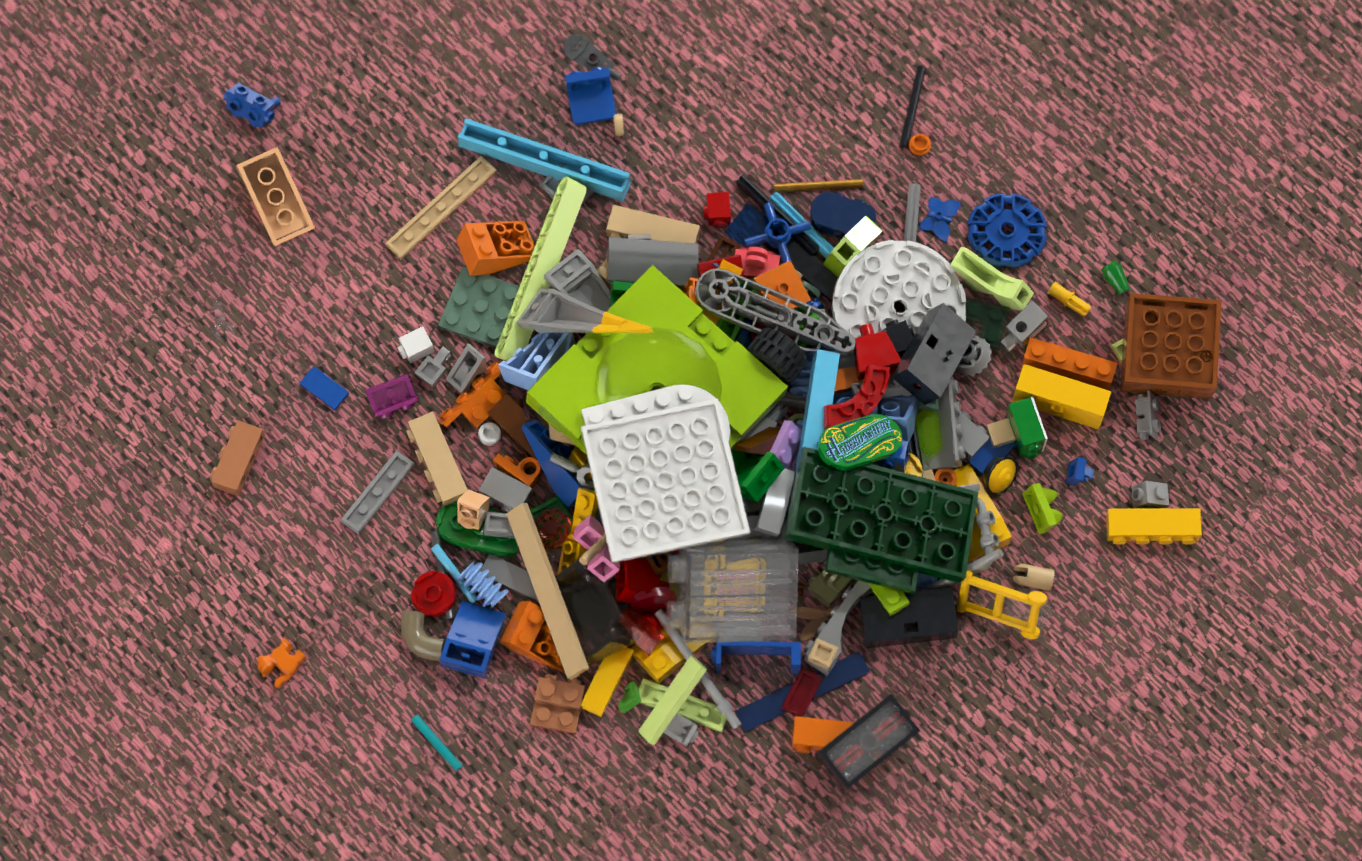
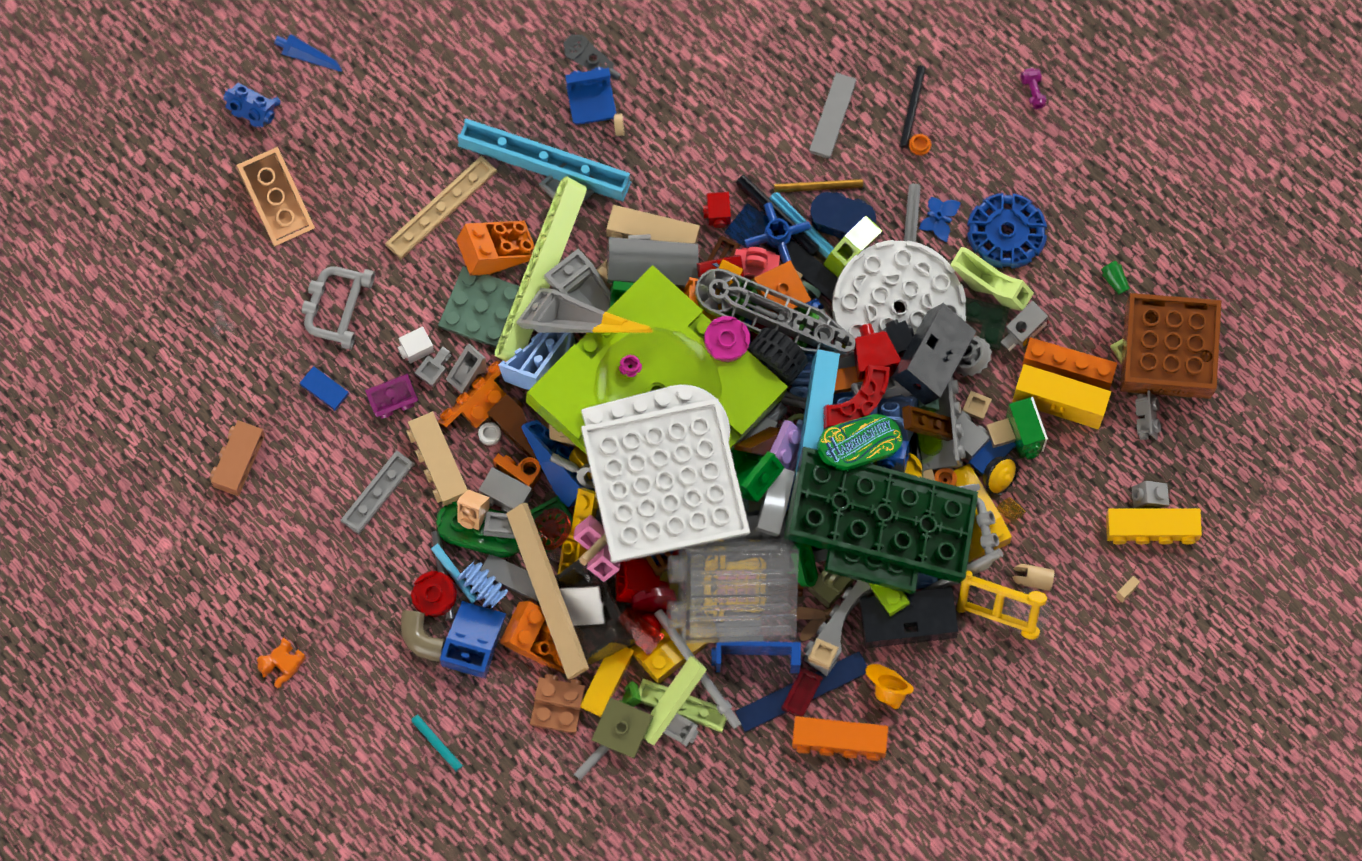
clear brick [815,694,921,791] -> none
lime tile [1022,483,1063,535] -> none
yellow axle [1047,282,1091,316] -> none
blue tile [1066,457,1094,485] -> none
none -> blue bar [274,34,342,71]
none -> light grey bar [302,266,375,350]
none -> white piece [560,586,605,626]
none -> light grey bar [573,745,609,780]
none -> olive plate [591,697,653,759]
none -> dark pink plate [619,355,642,377]
none -> dark pink tile [704,316,750,362]
none -> green plate [791,542,818,587]
none -> light grey tile [809,73,857,159]
none -> light orange piece [865,664,914,709]
none -> reddish brown tile [902,405,953,441]
none -> tan tile [962,391,992,421]
none -> clear yellow tile [997,497,1026,519]
none -> magenta bar [1020,68,1047,109]
none -> tan tile [1116,576,1140,603]

